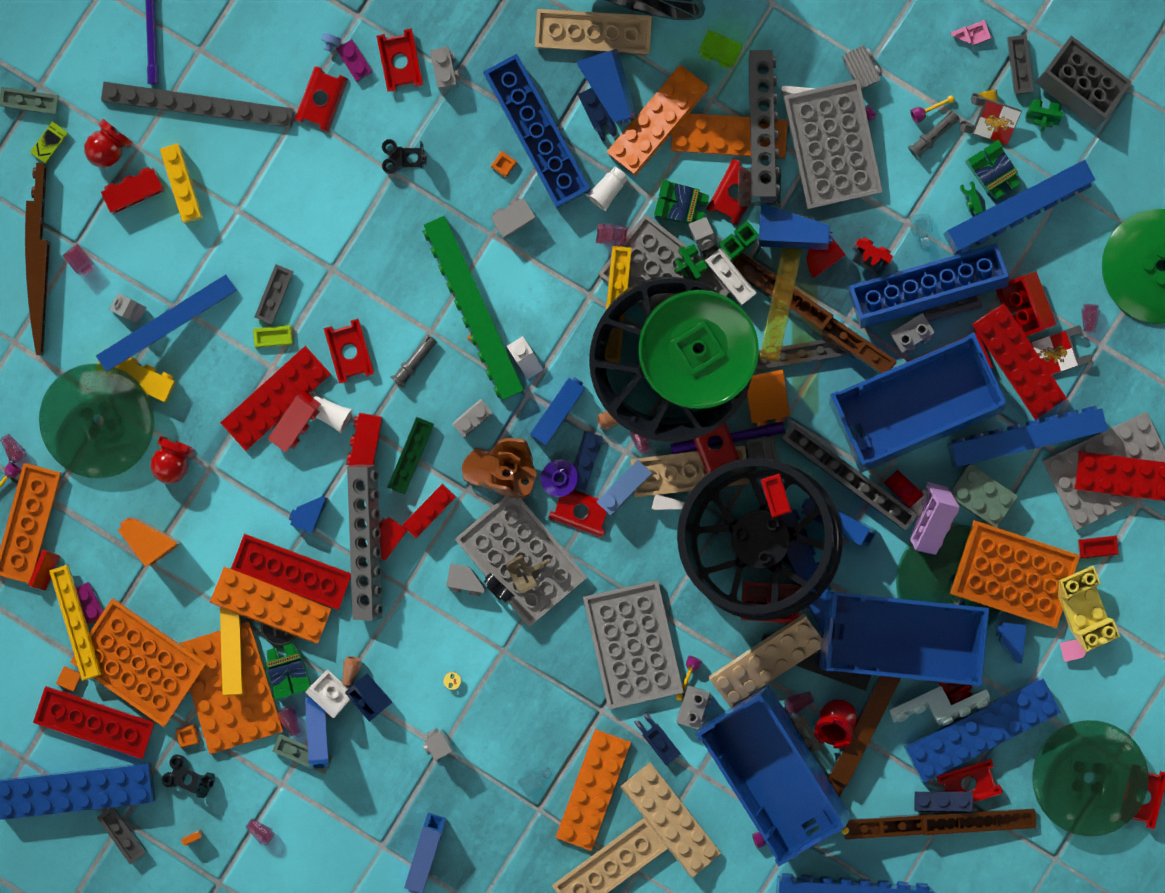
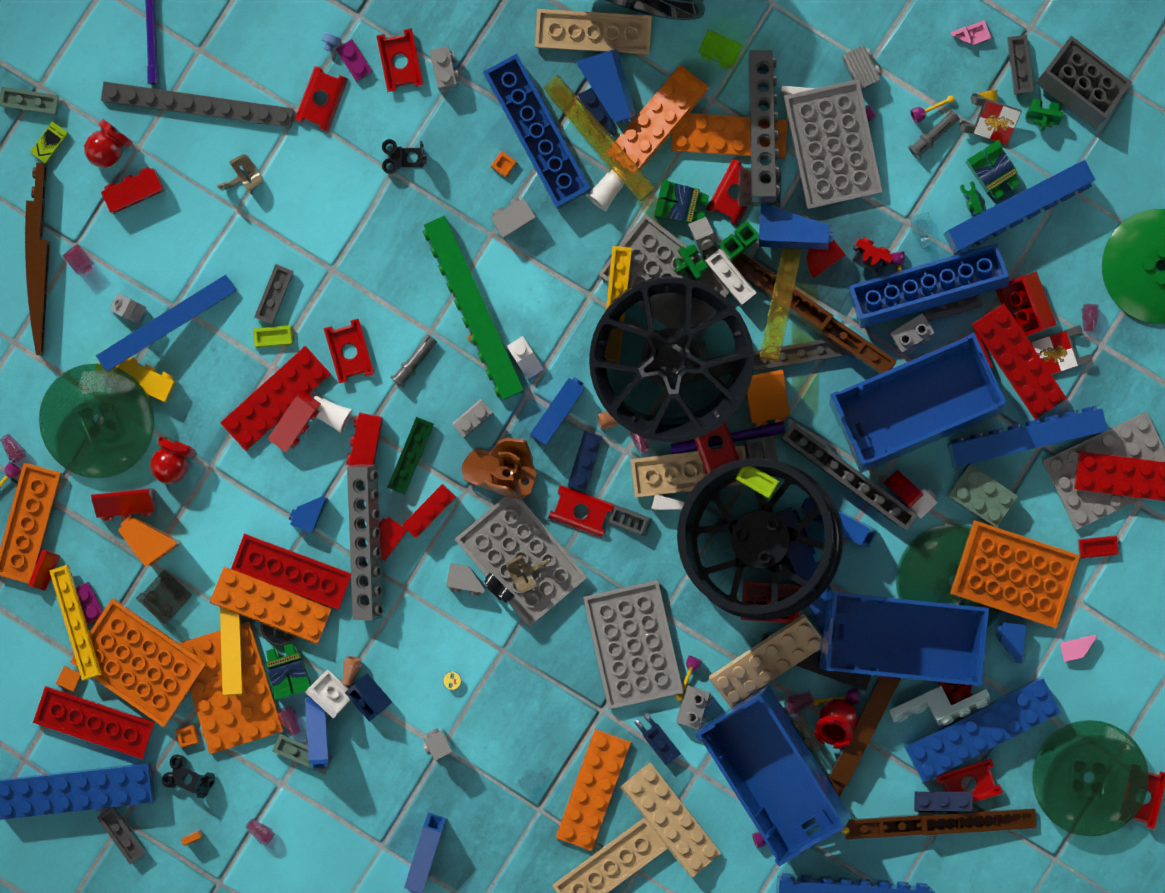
yellow brick [160,143,204,224] -> none
dark purple dish [541,459,578,497] -> none
clear pink brick [596,224,628,246] -> none
medium blue slope [597,460,652,515] -> none
green dish [639,290,759,409] -> none
red tile [761,474,792,518] -> none
lavender wedge [910,482,959,555] -> none
light yellow slope [1058,566,1120,652] -> none
none -> red slope [91,488,157,521]
none -> clear smoke bracket [136,570,192,624]
none -> dark tan helmet [217,154,263,192]
none -> clear yellow plate [543,75,656,201]
none -> dark grey slope [608,505,652,536]
none -> lime tile [735,467,780,499]
none -> hinge [813,688,859,706]
none -> magenta hinge [890,251,905,272]

